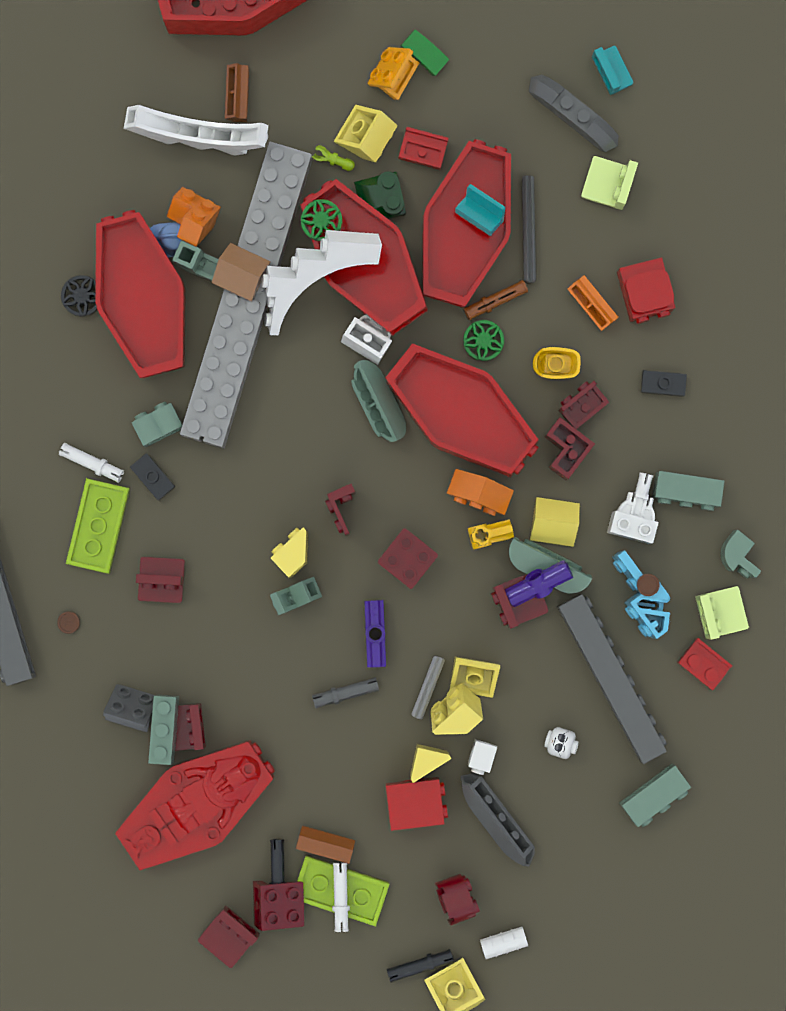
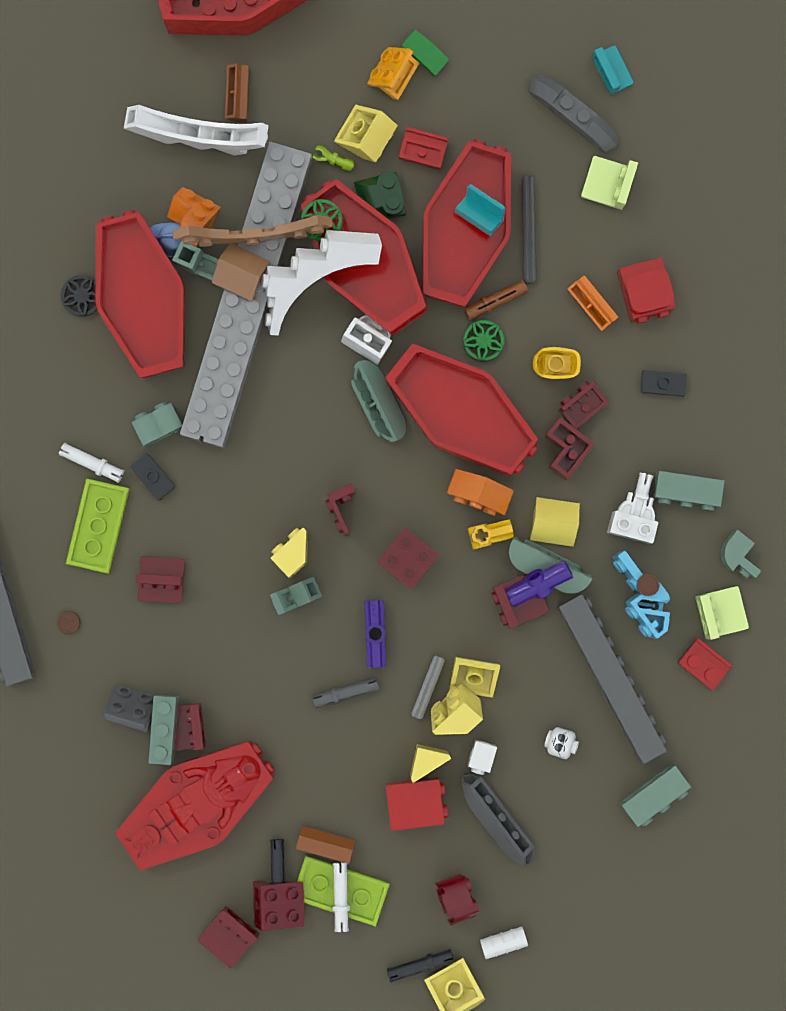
none -> medium nougat plate [173,215,333,247]

